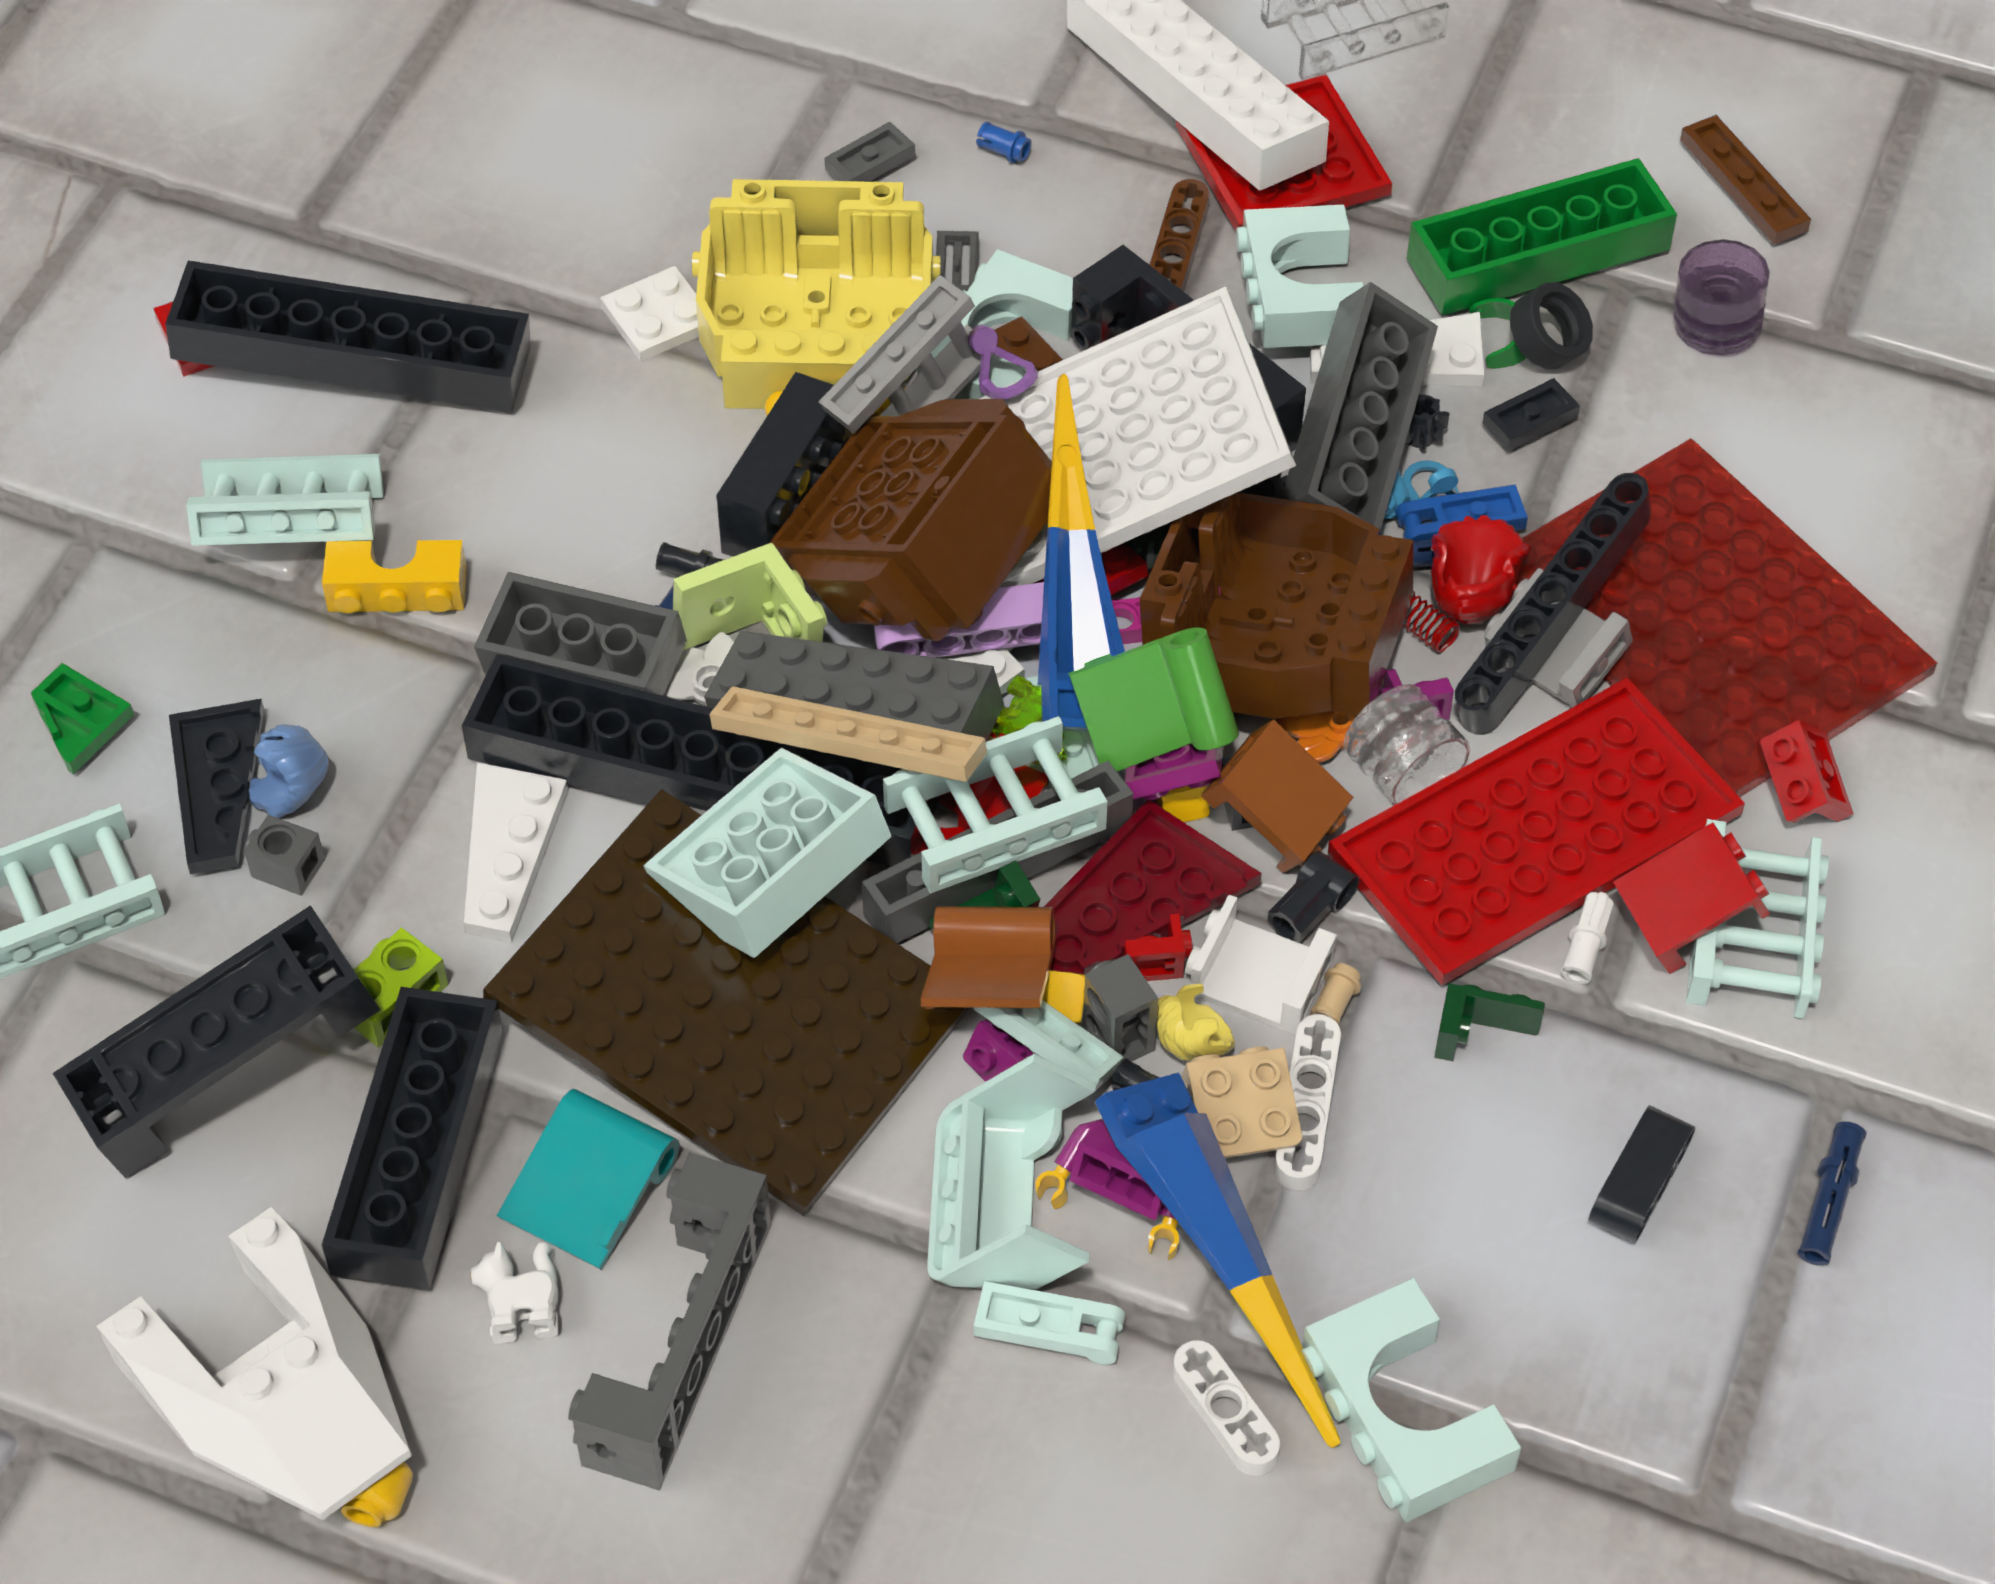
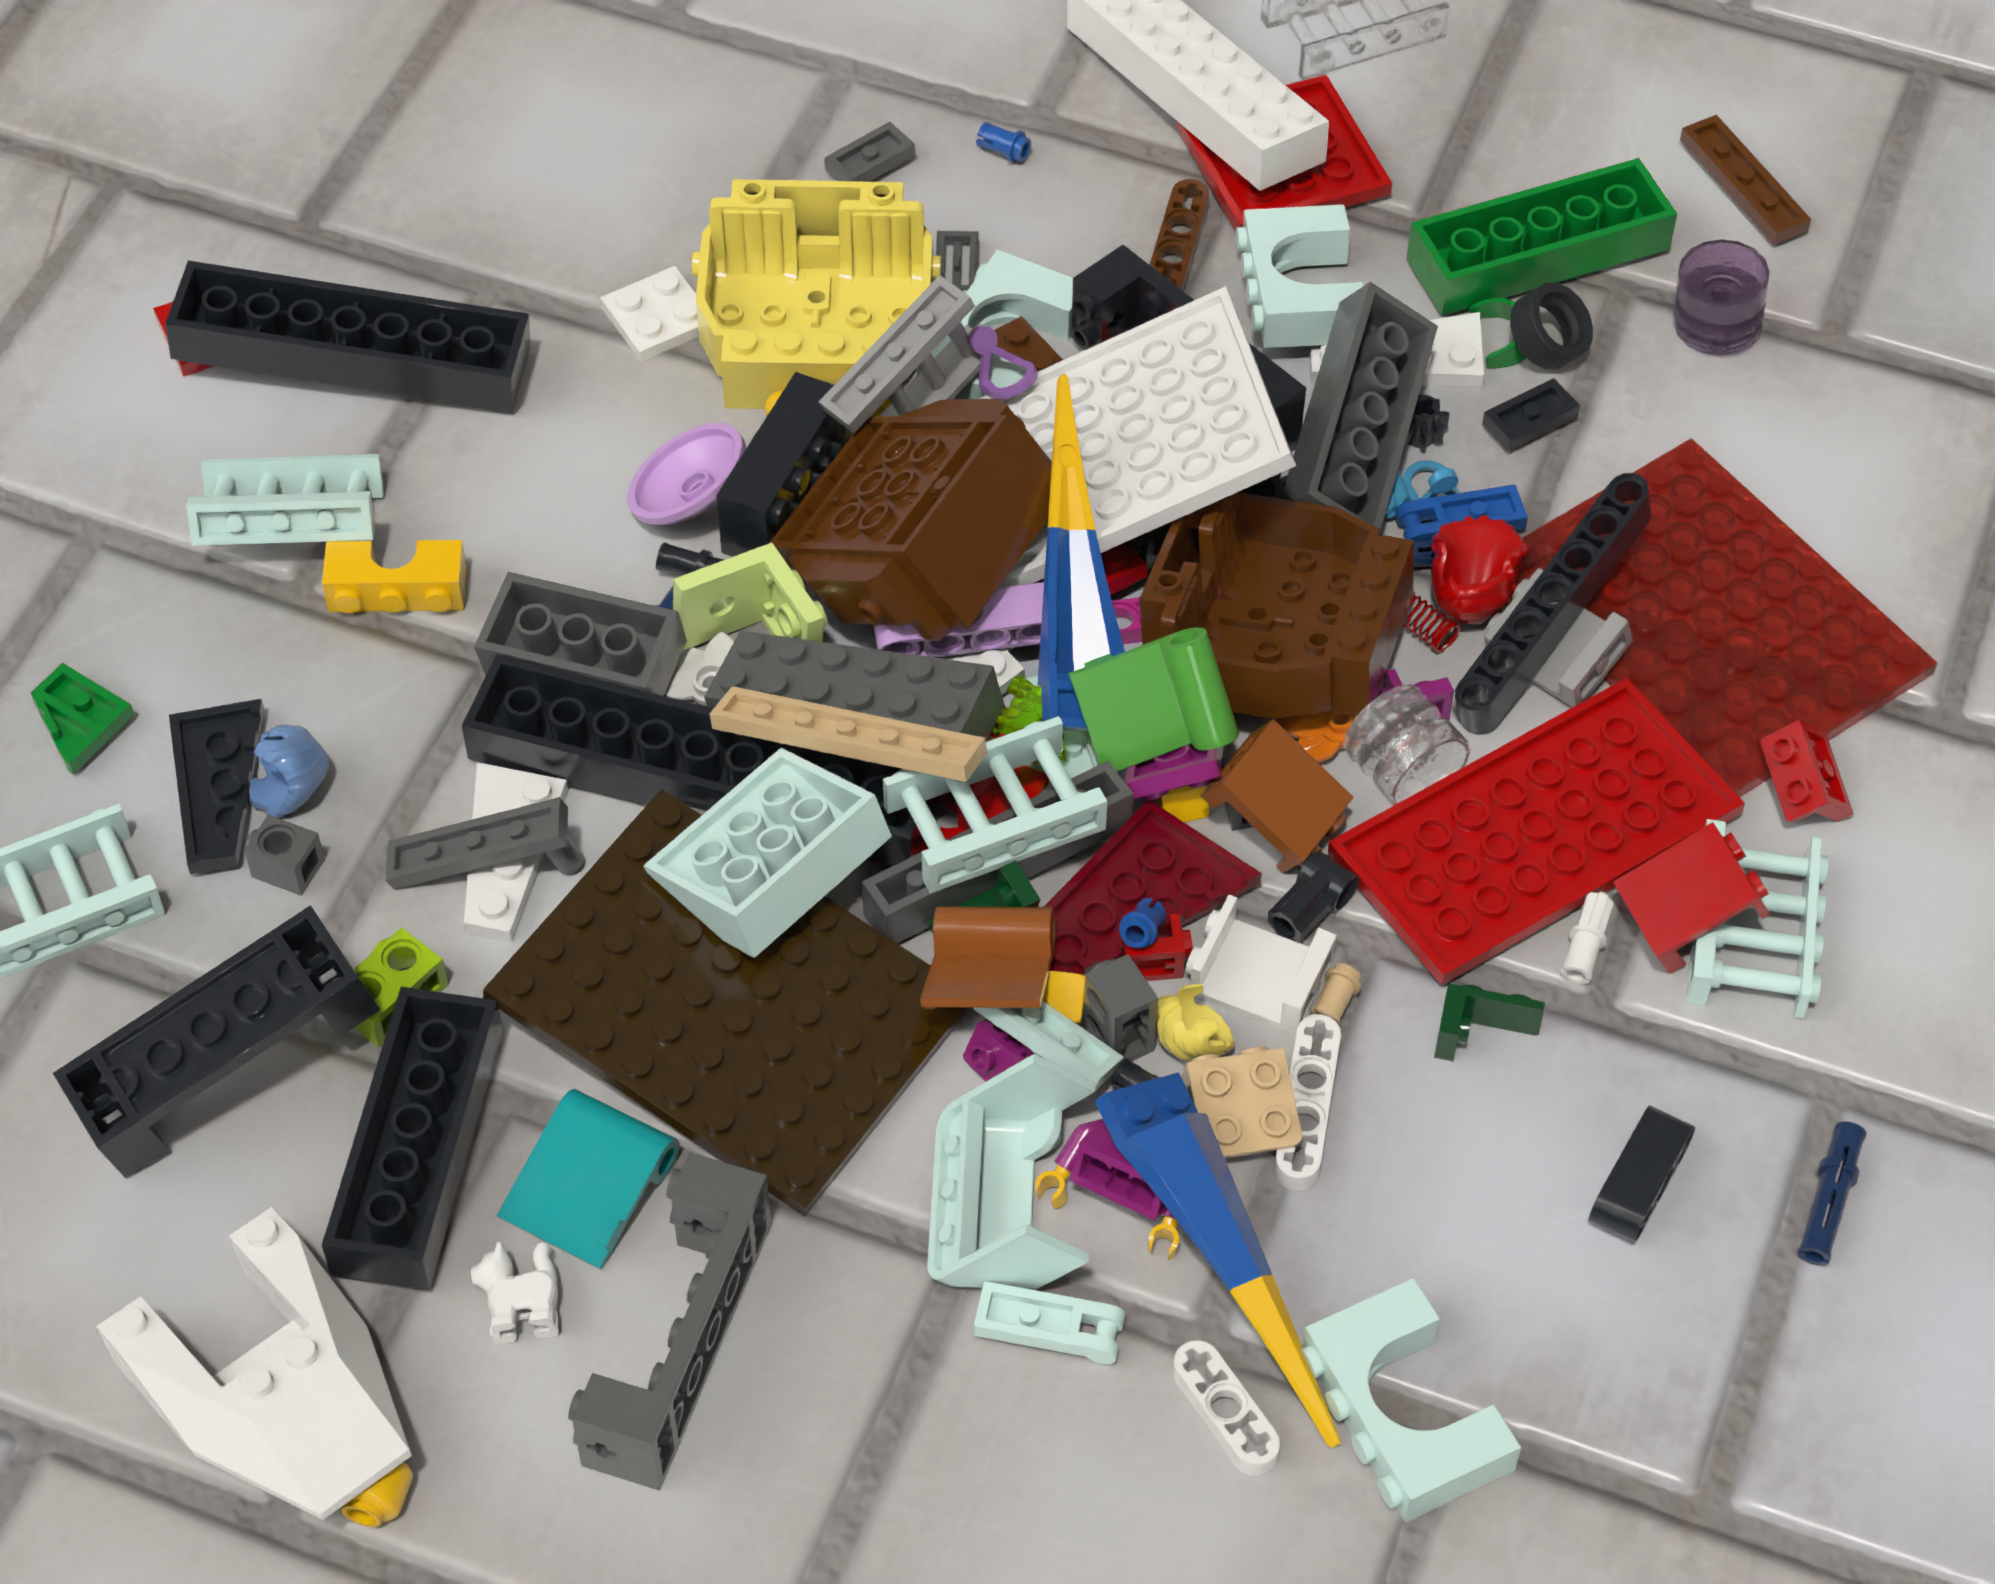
none -> dark grey piece [385,797,584,890]
none -> lavender dish [627,423,746,525]
none -> blue pin [1119,898,1166,949]

